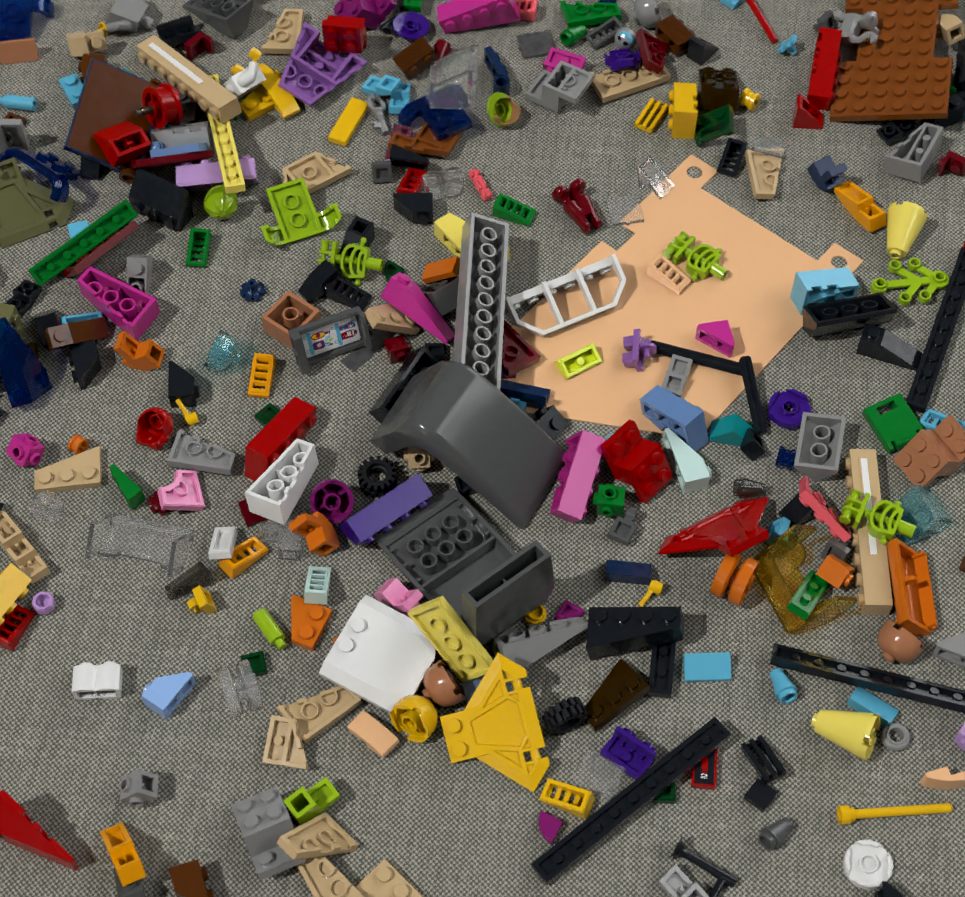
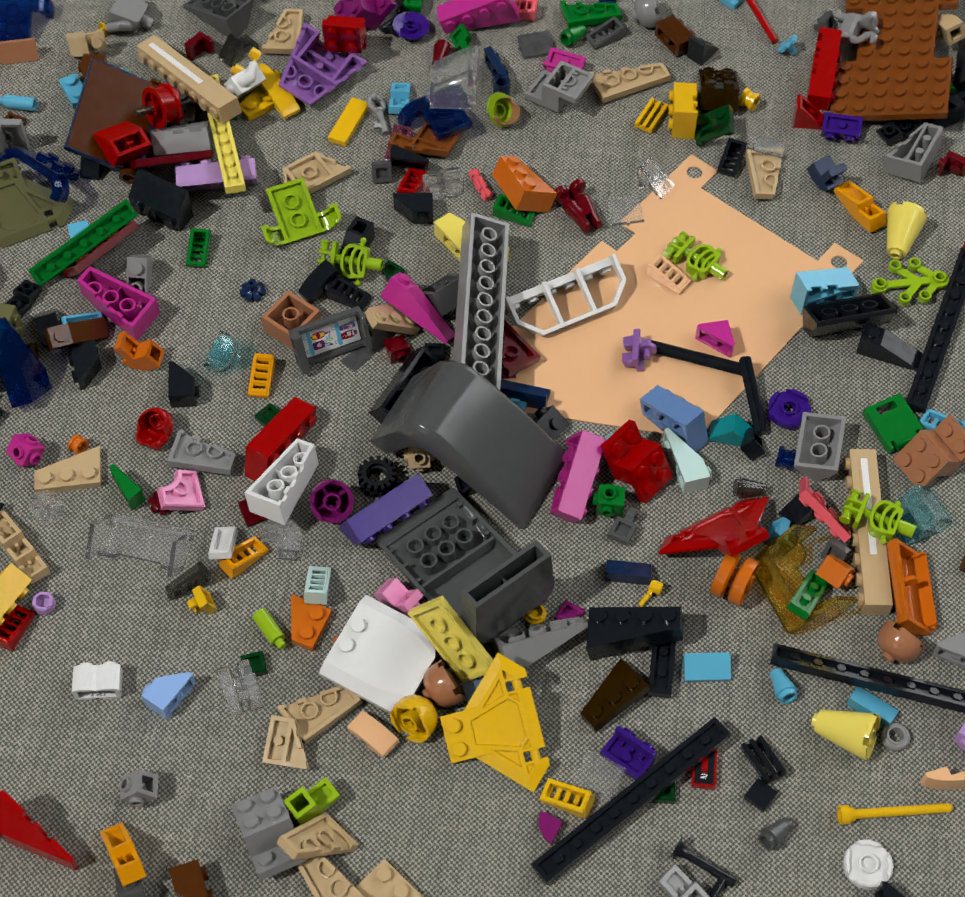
medium blue hinge [150,141,207,158] -> none
black bracket [156,15,199,49] -> none
yellow hand [175,398,199,425] -> none
lime piece [204,185,238,220] -> none
orange brick [288,511,340,557] -> none
medium azure slope [361,74,402,96] -> none
reddish brown brick [392,36,438,80] -> none
orange tile [421,256,460,284] -> none
black tyre [542,696,588,736] -> none
neon yellow slope [554,343,602,379] -> none
dark purple plate [604,49,642,71] -> none
light grey piece [614,27,637,49] -> none
dark red wing [636,28,669,74] -> none
light grey slope [662,354,693,397] -> none
none -> clear smoke slope [218,33,259,68]
none -> green plate [449,23,477,57]
none -> orange wedge [492,155,558,213]
none -> dark purple bracket [821,112,863,143]

